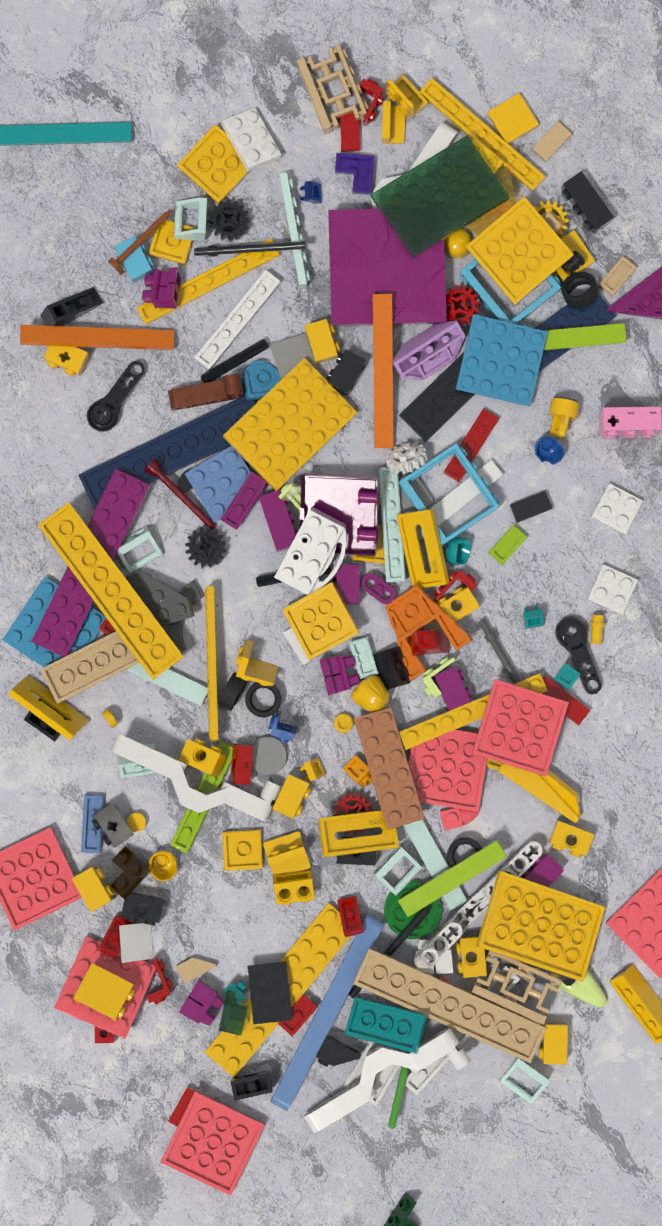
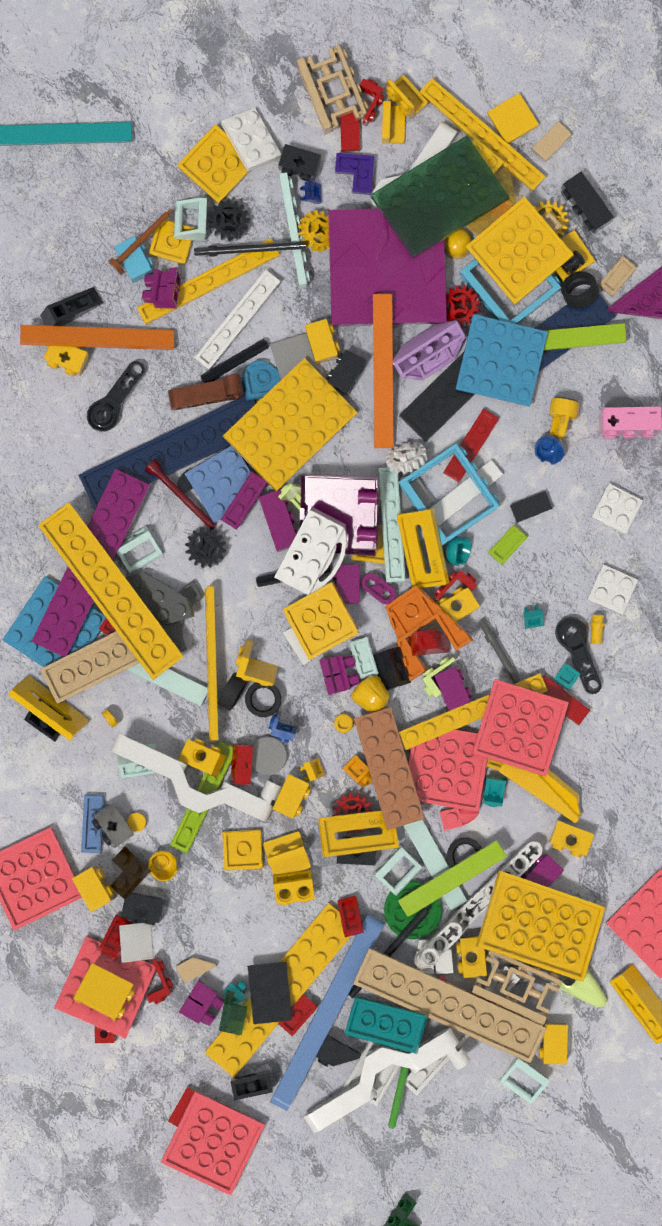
none -> black brick [278,144,321,182]
none -> yellow gear [298,210,329,253]
none -> teal bracket [483,775,506,807]

